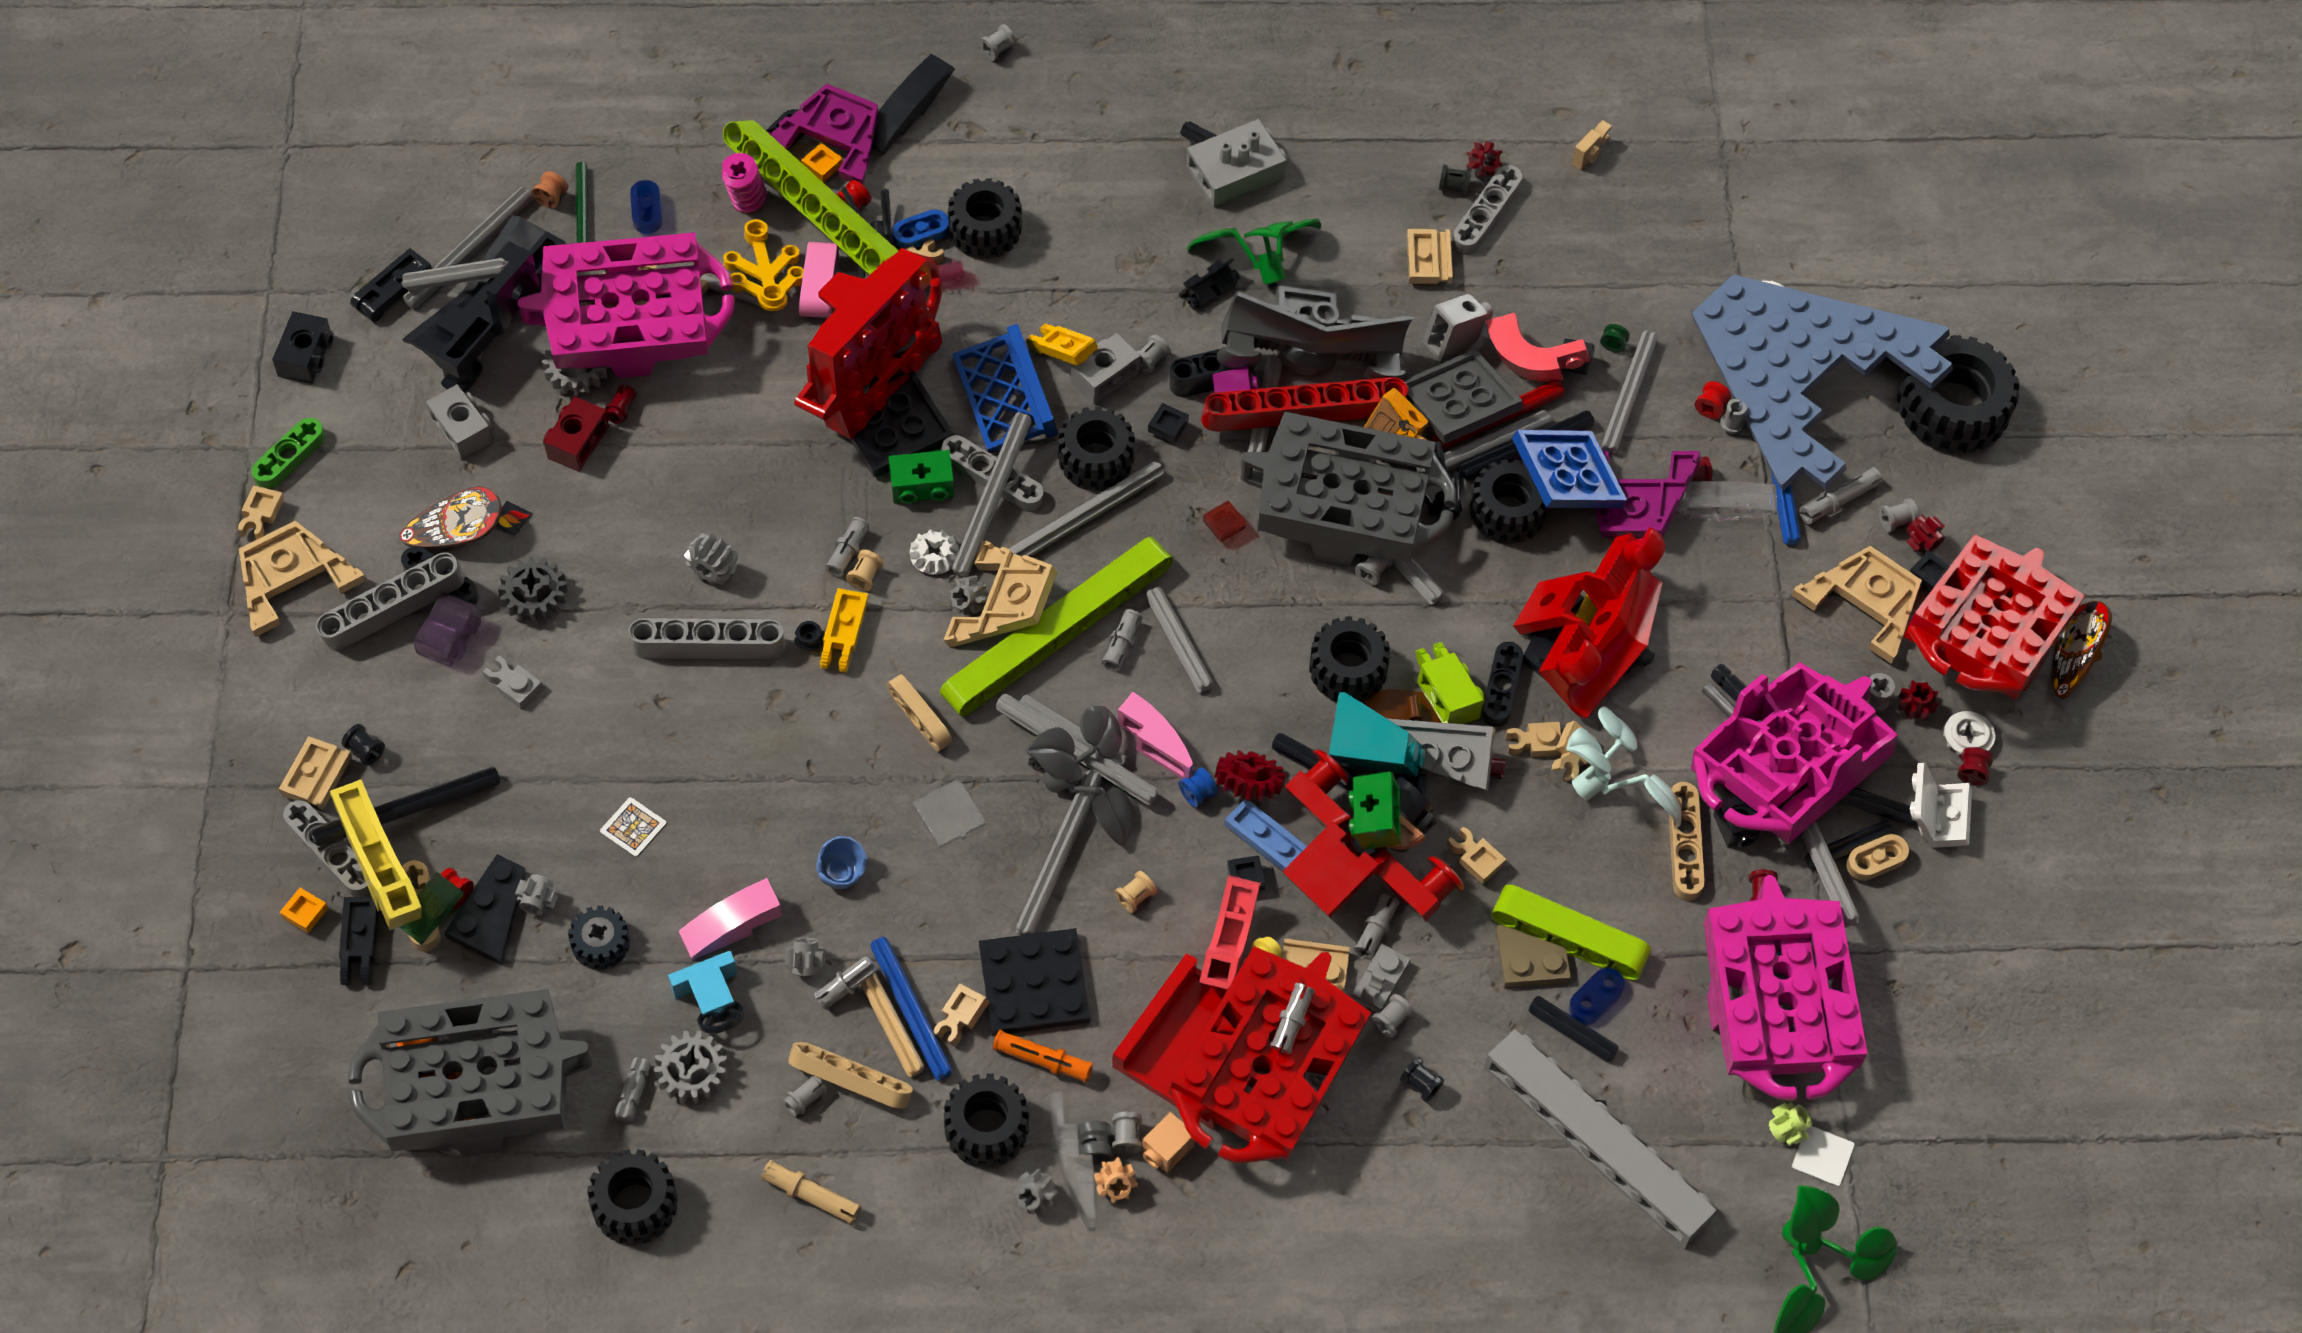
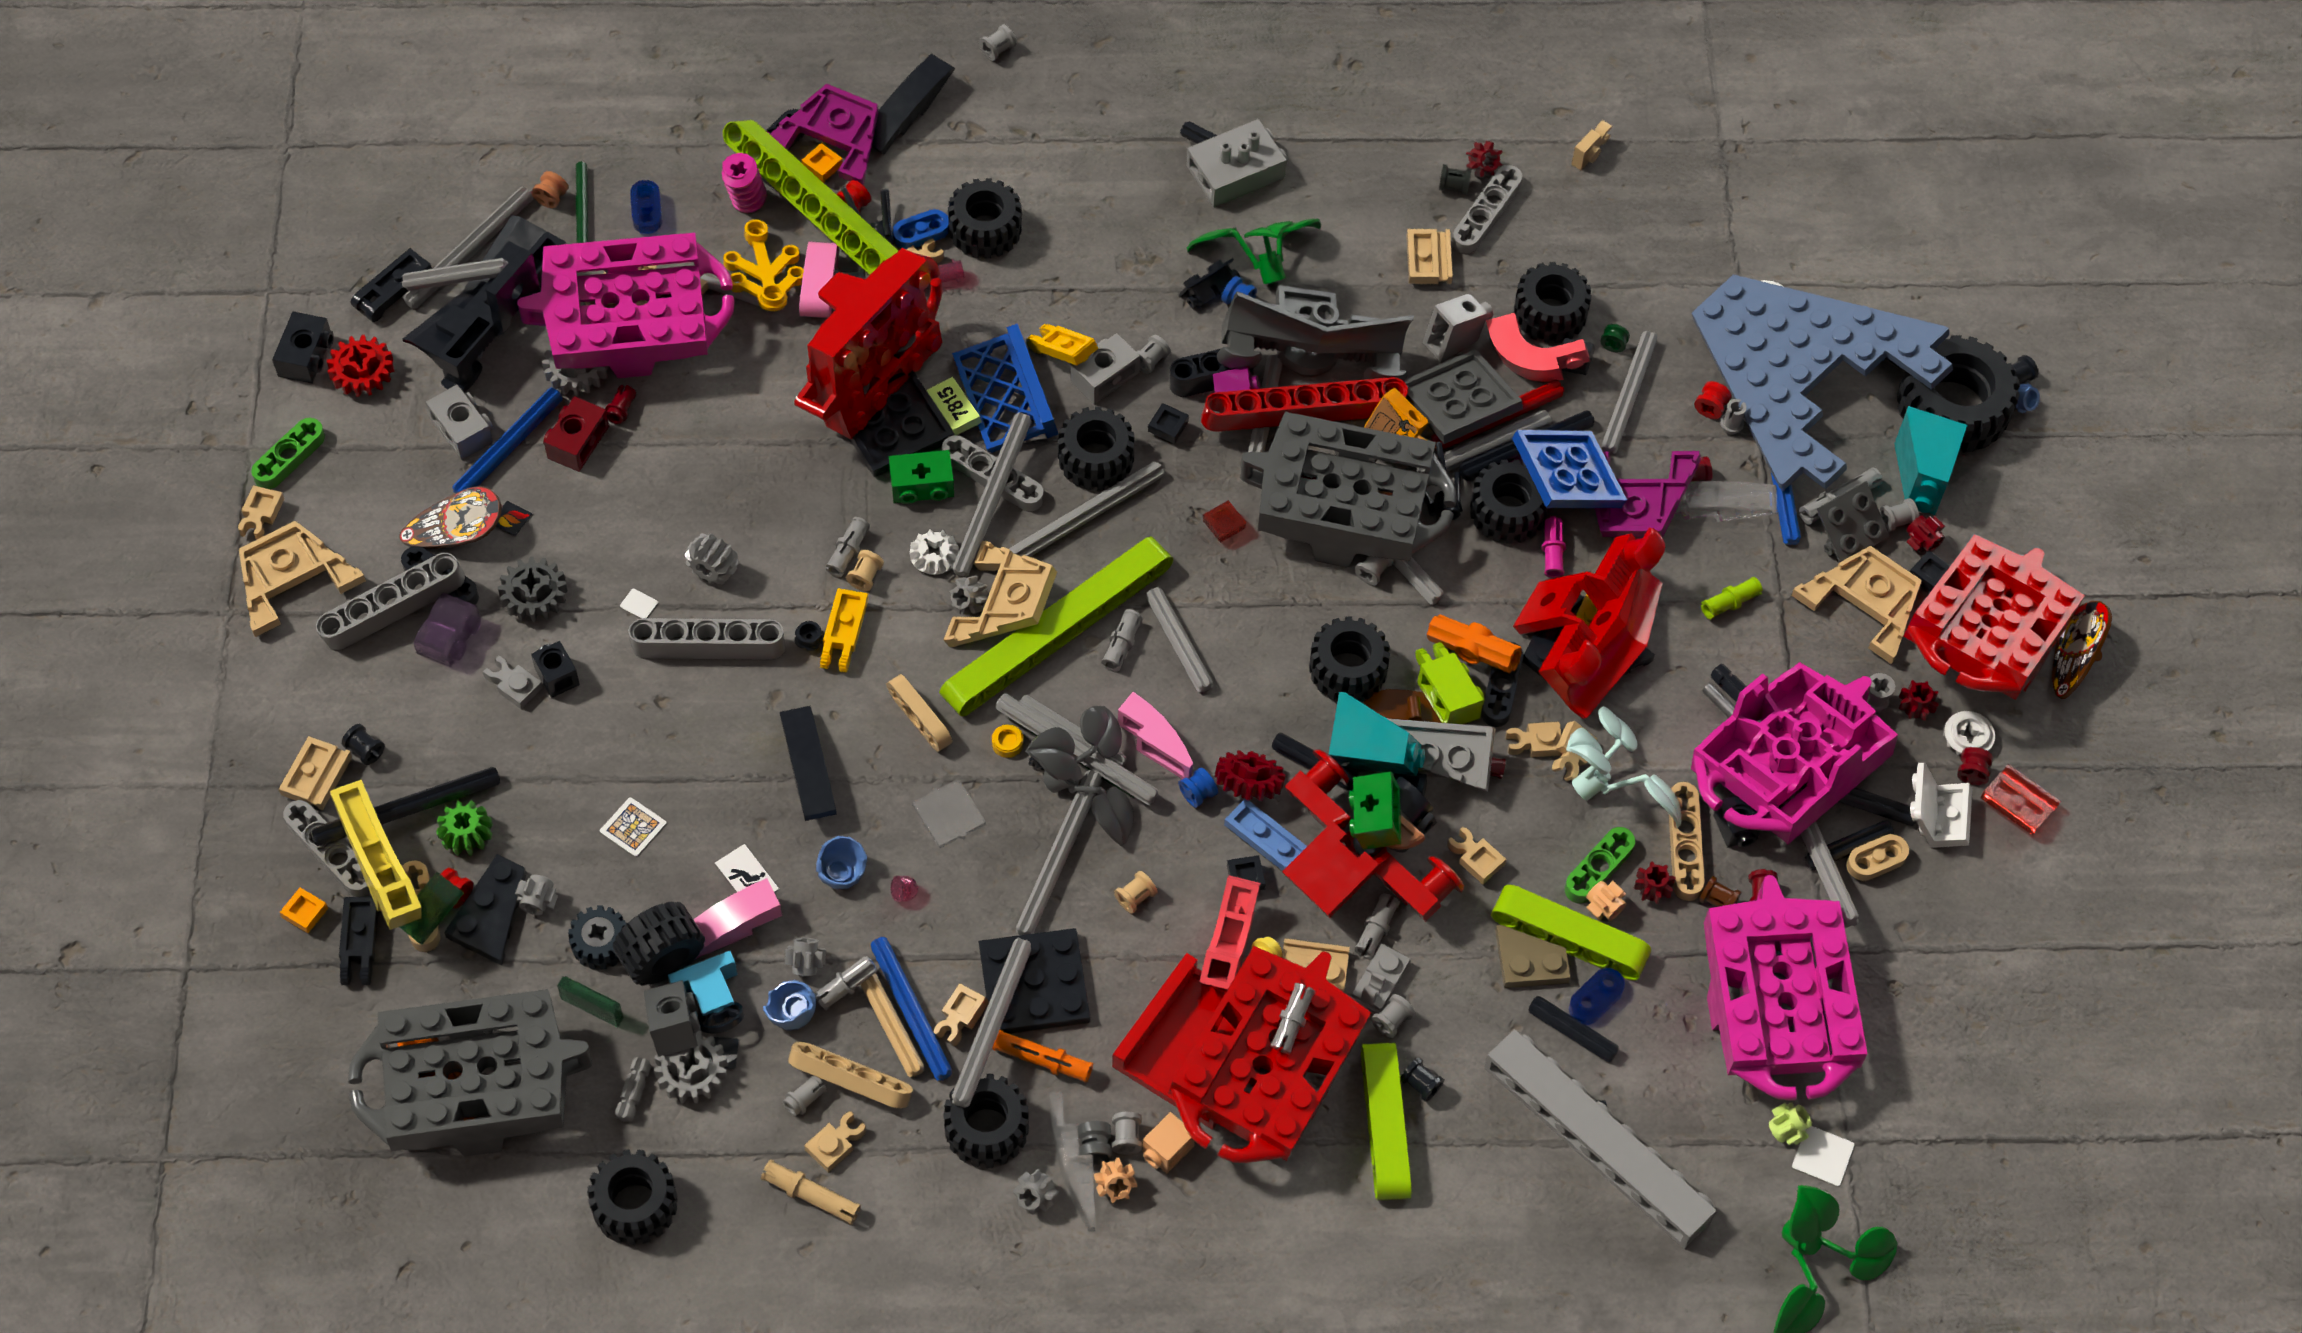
none -> red gear [327,335,395,397]
none -> bright green gear [436,800,493,856]
none -> blue axle [452,387,562,493]
none -> black brick [531,641,580,698]
none -> clear green tile [557,976,624,1028]
none -> black tyre [613,901,705,986]
none -> white sticker [620,589,658,618]
none -> dark grey brick [644,980,701,1057]
none -> black sticker [710,1037,739,1069]
none -> white sticker [715,844,779,892]
none -> medium blue hair [763,980,816,1030]
none -> black slope [779,706,837,821]
none -> tan plate [804,1111,866,1173]
none -> clear pink hinge [891,875,919,902]
none -> yellowish green tile [926,377,982,436]
none -> light grey axle [952,938,1031,1108]
none -> yellow tile [992,725,1024,758]
none -> blue wheel [1221,276,1258,305]
none -> lime beam [1361,1043,1411,1201]
none -> orange piece [1426,614,1522,673]
none -> black tyre [1513,262,1592,343]
none -> dark pink axle [1542,516,1566,578]
none -> bright green beam [1565,827,1635,903]
none -> light nougat gear [1586,881,1626,921]
none -> dark red gear [1634,861,1676,904]
none -> reddish brown bush [1699,876,1742,907]
none -> lime pin [1701,577,1763,619]
none -> dark grey hinge [1817,481,1890,563]
none -> teal slope [1894,406,1967,515]
none -> clear red plate [1980,764,2061,836]
none -> black bush [2013,355,2039,384]
none -> medium blue plate [2015,384,2040,413]

